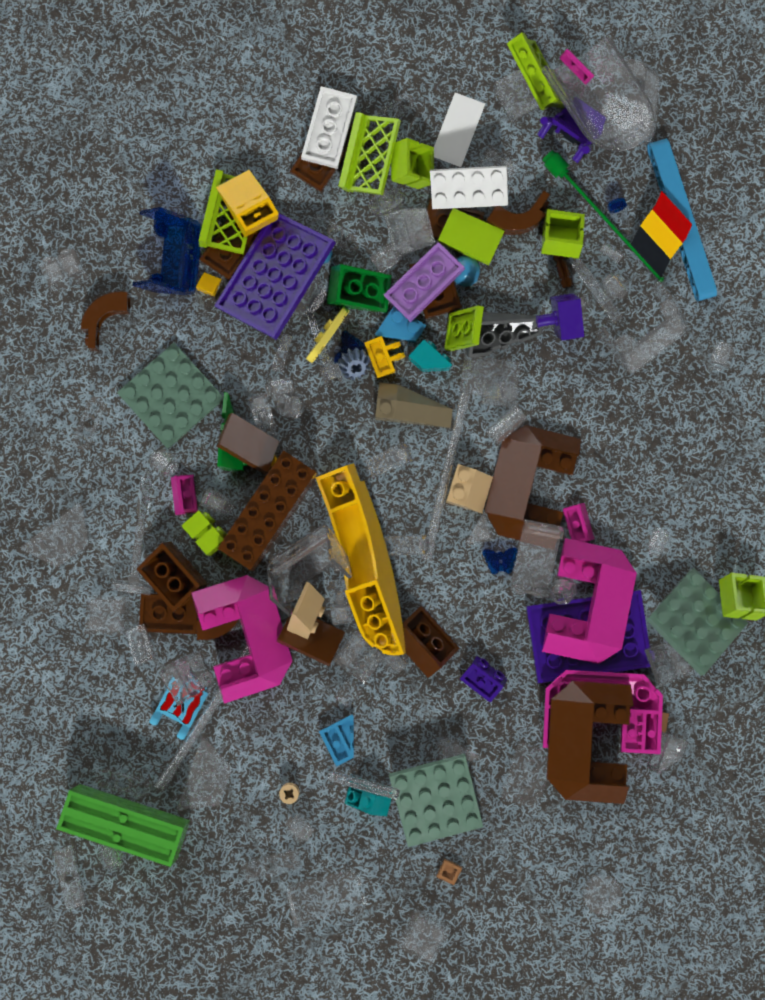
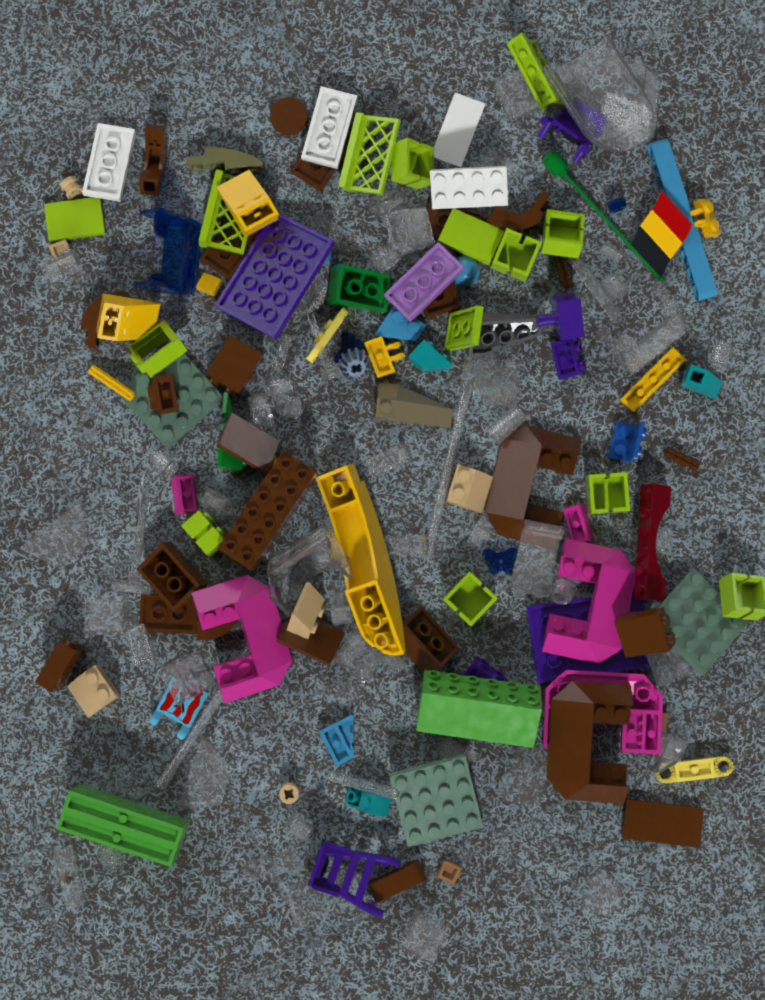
dark pink slope [559,48,595,84] -> none
none -> reddish brown brick [35,639,84,692]
none -> lime tile [44,197,106,242]
none -> tan tile [48,239,74,264]
none -> tan wheel [60,176,83,200]
none -> tan slope [67,664,121,718]
none -> white plate [82,123,136,202]
none -> yellow axle [88,365,136,401]
none -> yellow slope [96,293,160,341]
none -> lime window [128,320,188,378]
none -> reddish brown arch [139,124,167,196]
none -> reddish brown slope [147,373,179,415]
none -> olive slope [186,147,264,176]
none -> reddish brown brick [206,335,264,396]
none -> reddish brown tile [270,97,308,136]
none -> dark purple hand [307,839,400,918]
none -> reddish brown beam [367,860,427,903]
none -> bright green brick [416,670,542,748]
none -> lime piece [442,571,498,627]
none -> lime piece [491,228,542,282]
none -> dark purple bracket [550,338,586,380]
none -> lime piece [585,472,630,515]
none -> blue bracket [607,421,647,463]
none -> reddish brown brick [614,607,676,658]
none -> yellow tile [619,347,686,413]
none -> reddish brown tile [621,798,704,848]
none -> dark red arch [634,483,671,602]
none -> light yellow plate [655,756,734,783]
none -> reddish brown axle [664,447,701,471]
none -> teal slope [680,365,722,400]
none -> yellow hinge [690,199,721,238]

